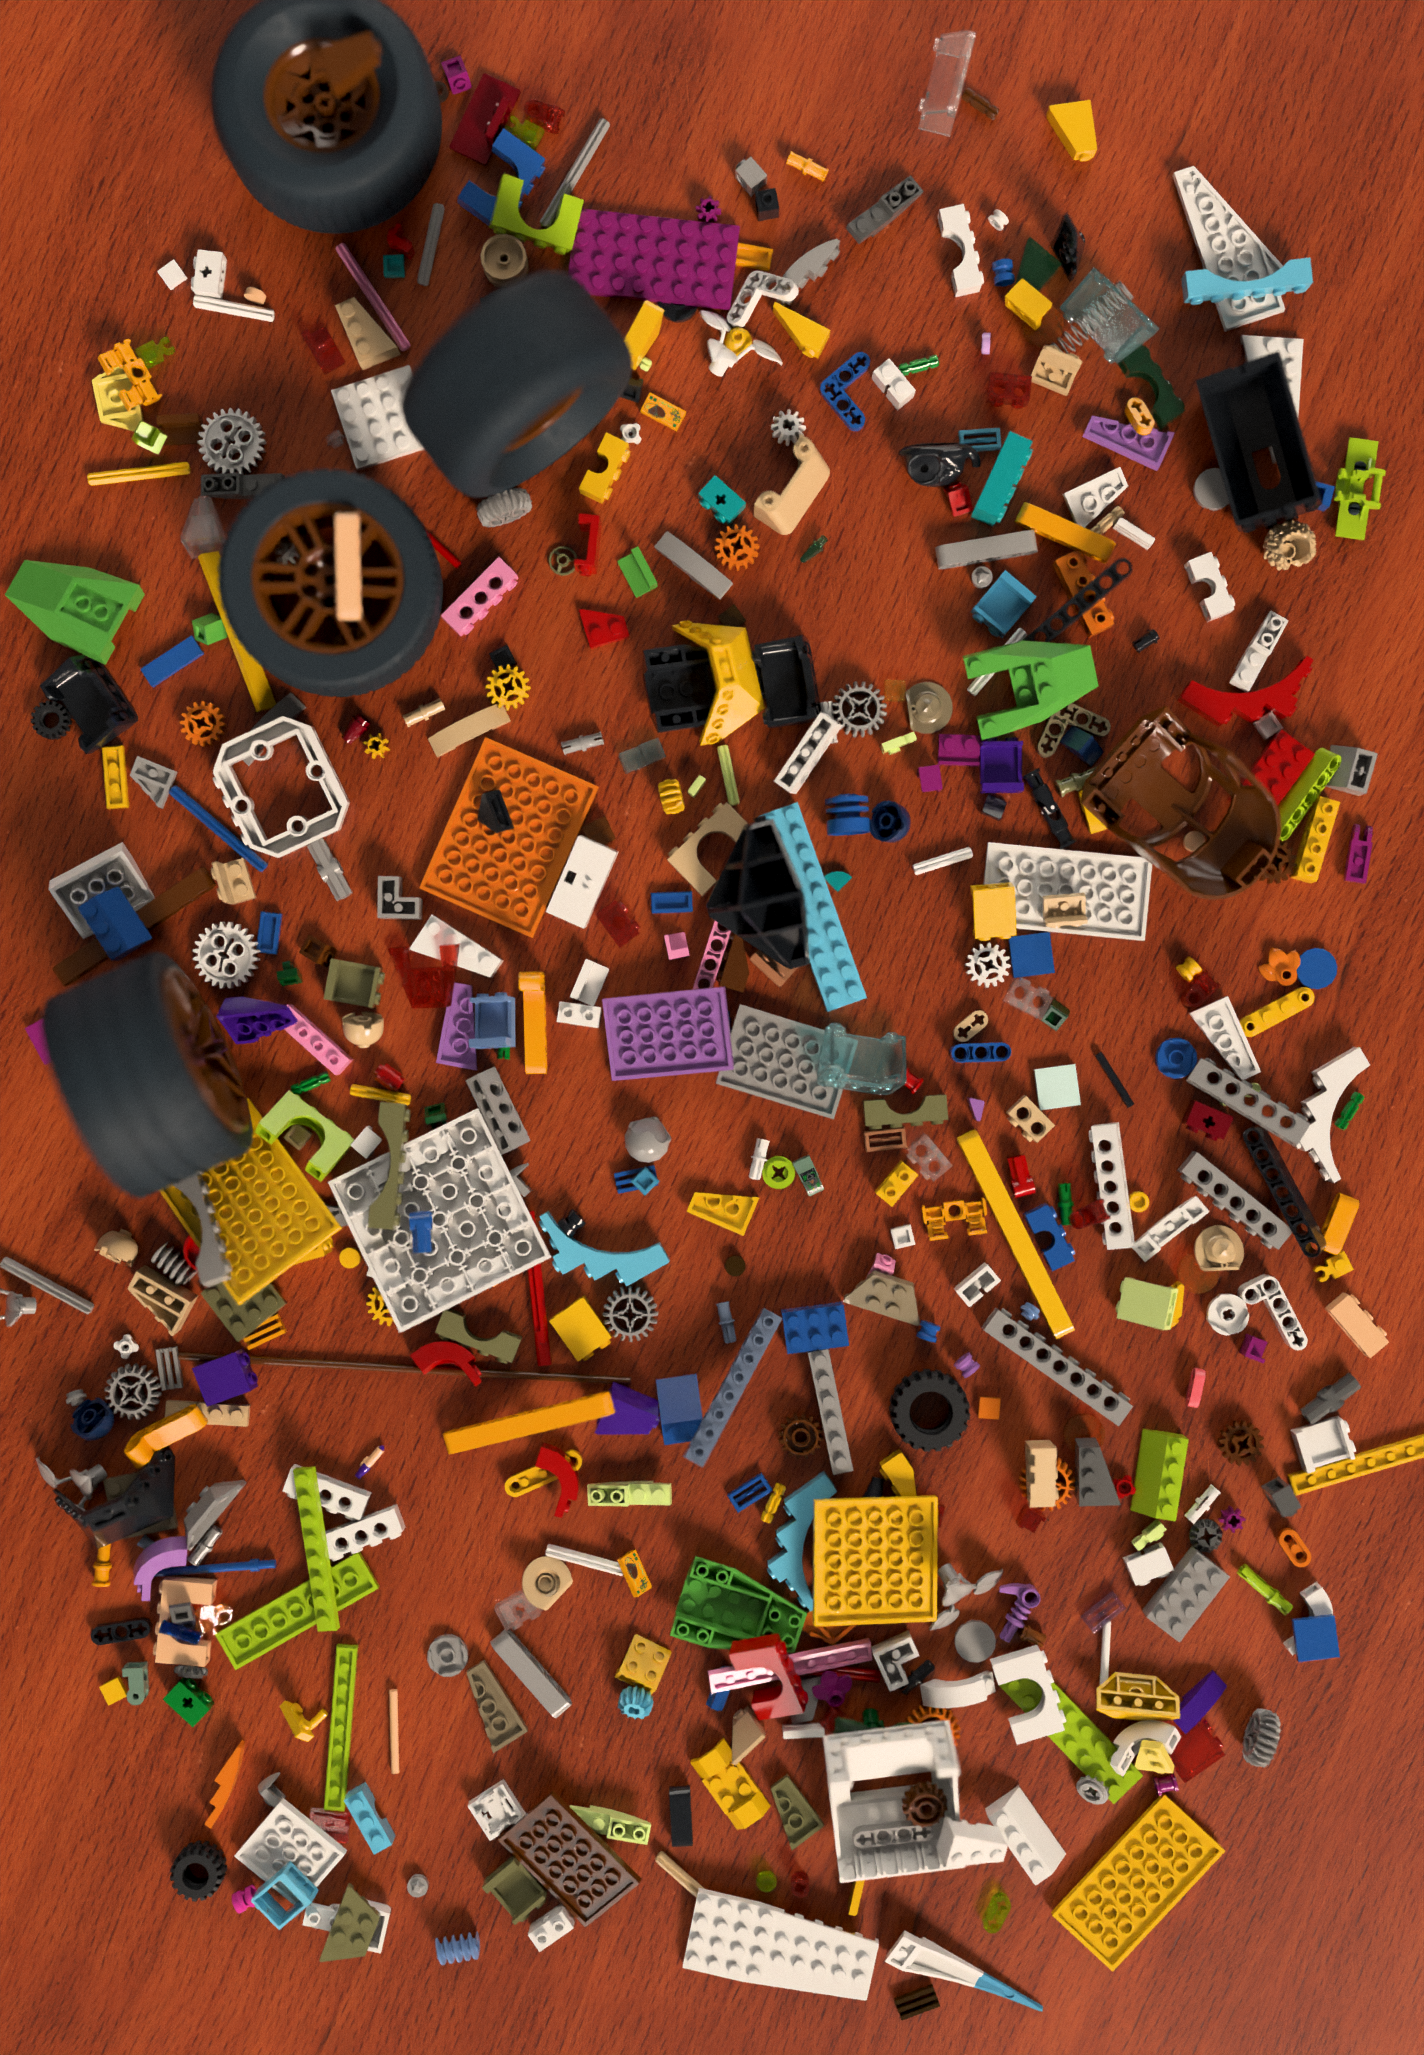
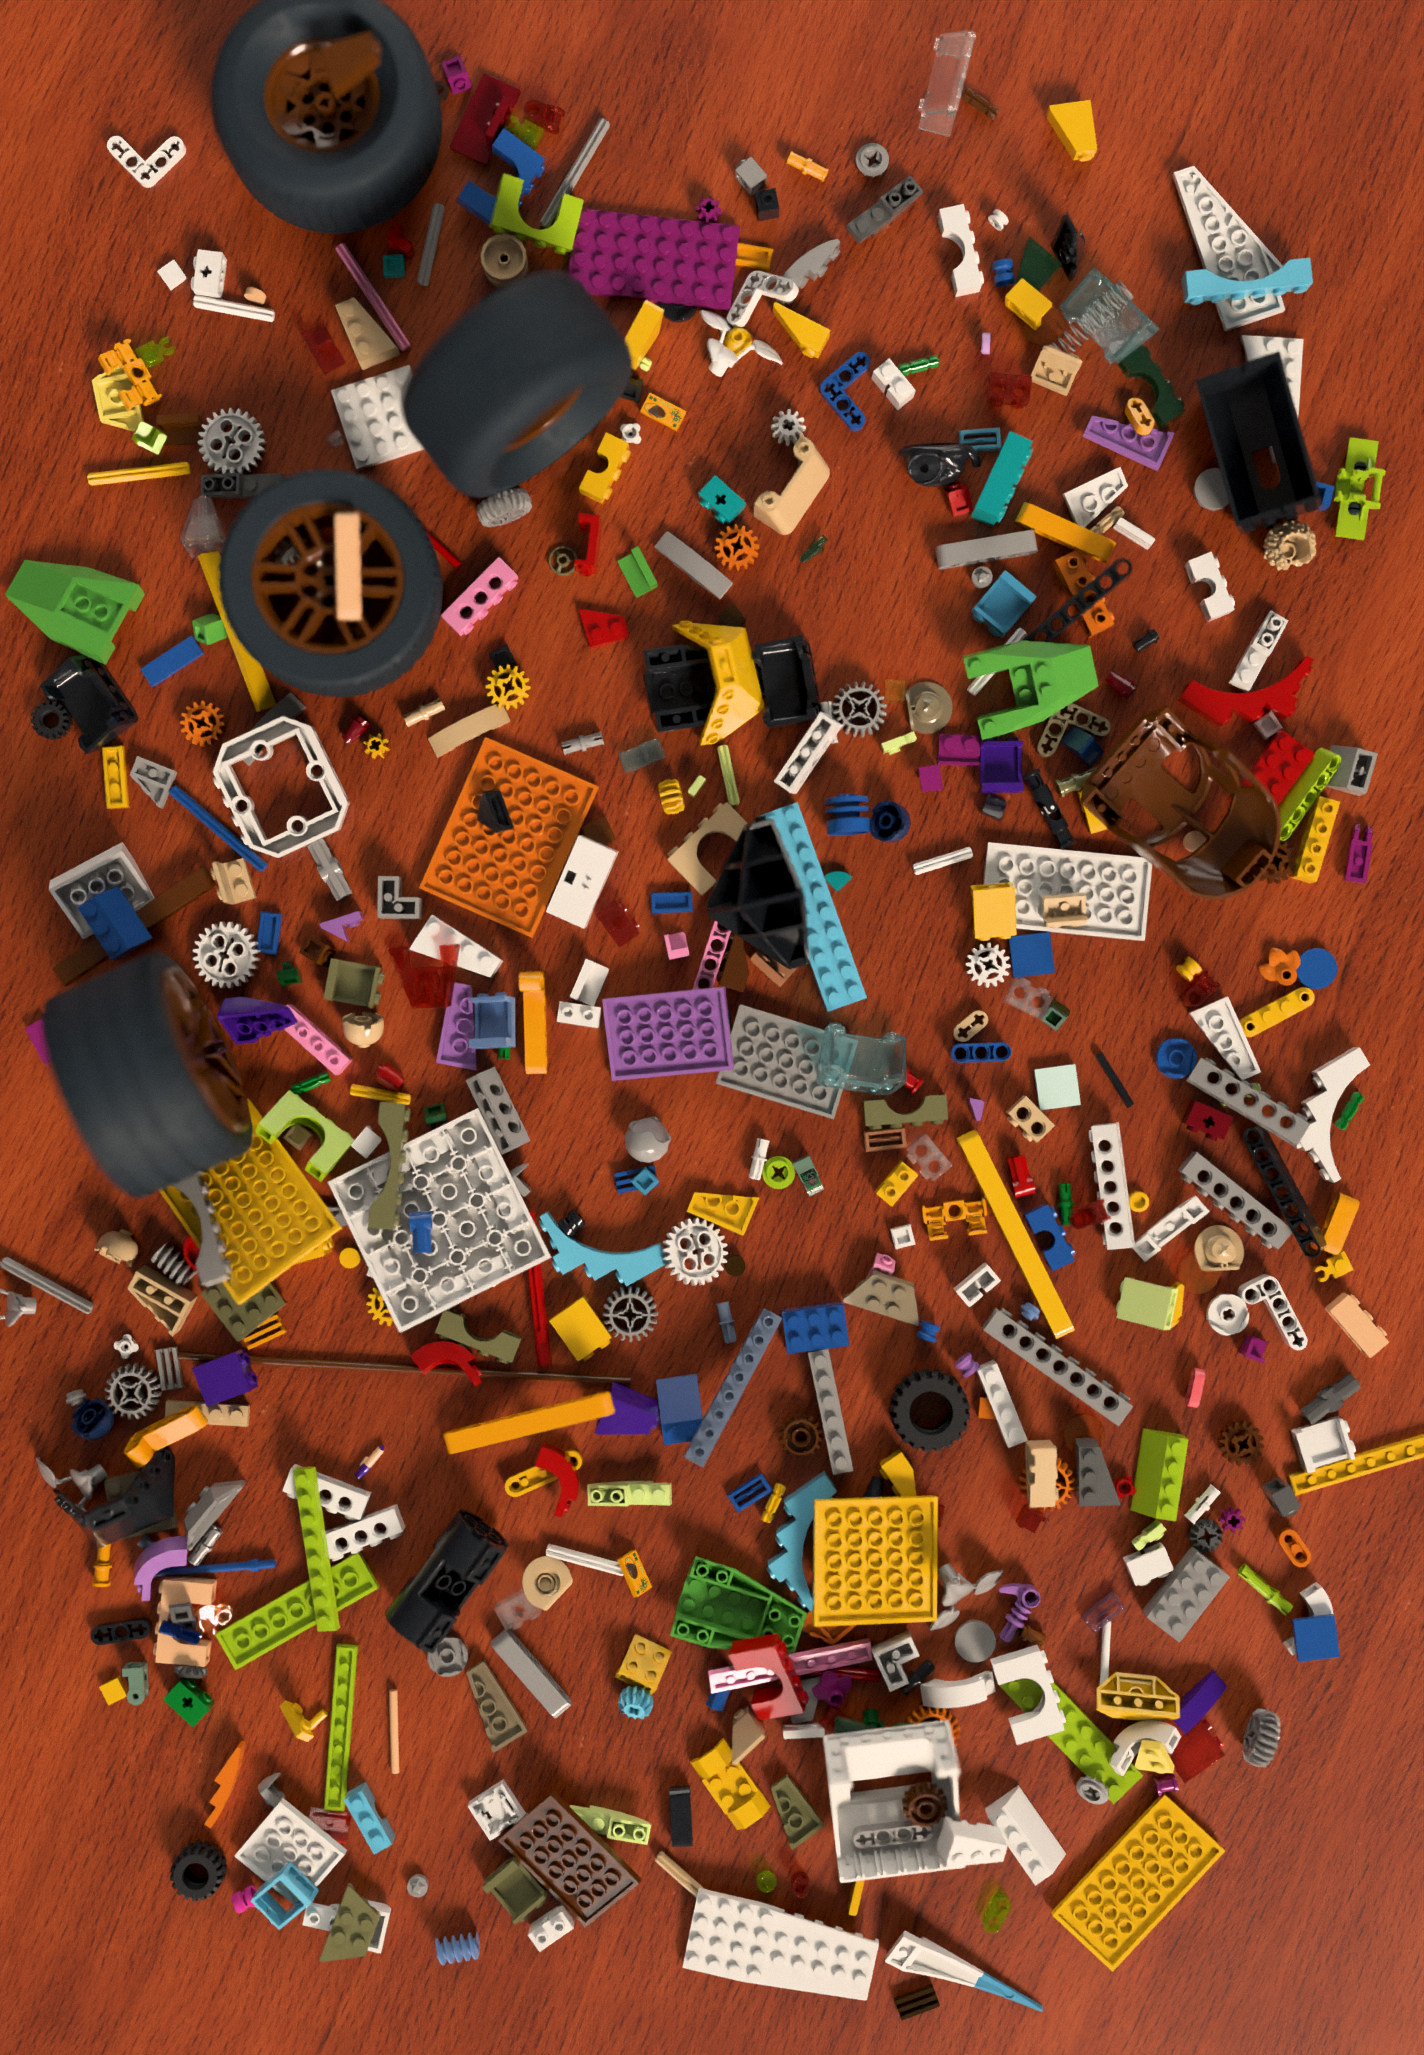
none -> white beam [107,136,186,188]
none -> medium lavender slope [320,911,365,942]
none -> black cylinder [385,1509,509,1654]
none -> white gear [662,1218,728,1286]
none -> light grey gear [856,143,889,178]
none -> white arch [976,1359,1028,1448]
none -> dark red cone [1105,671,1137,699]

